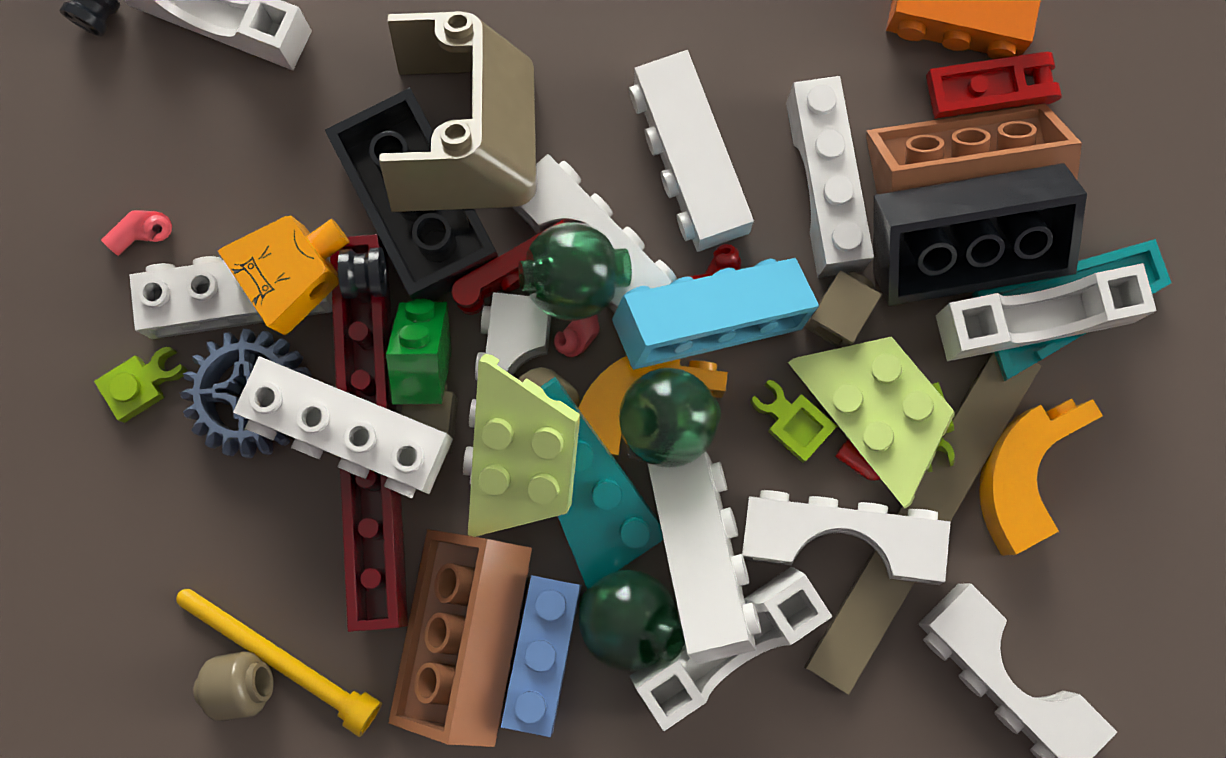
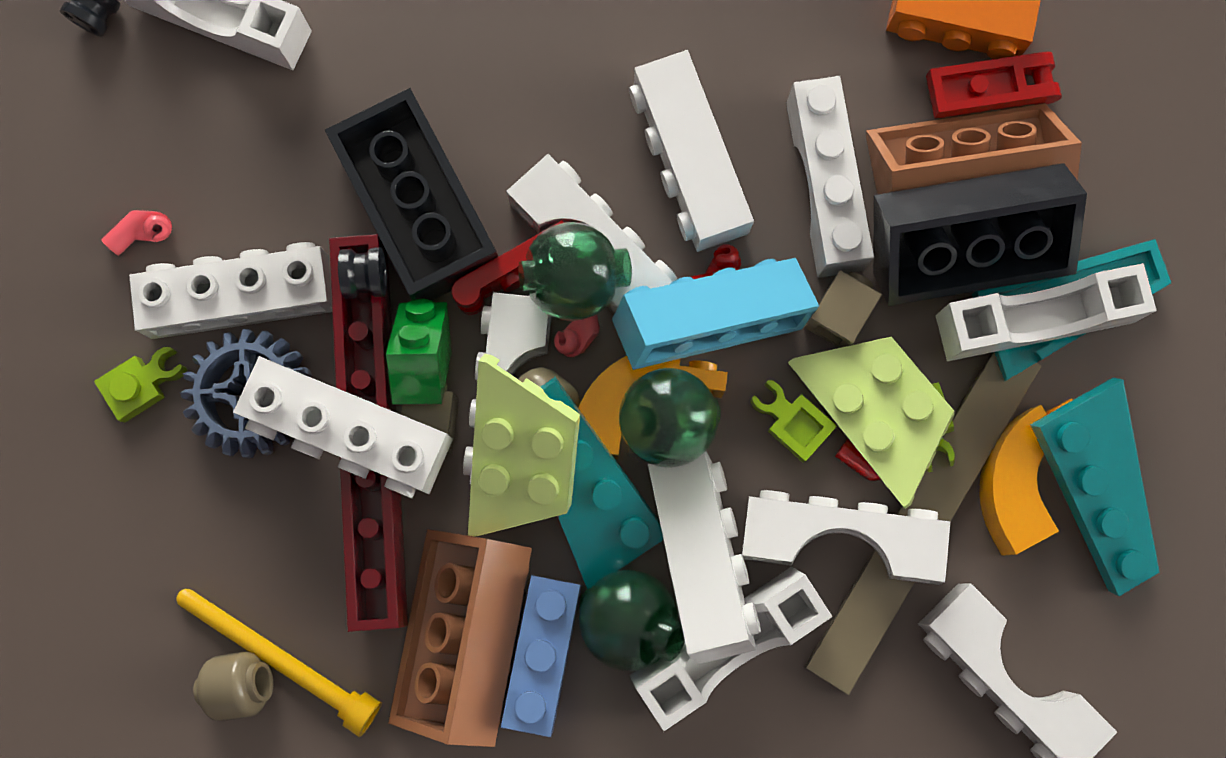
light orange torso [218,215,350,335] -> none
dark tan windscreen [379,11,537,212] -> none
none -> teal wing [1030,378,1160,596]

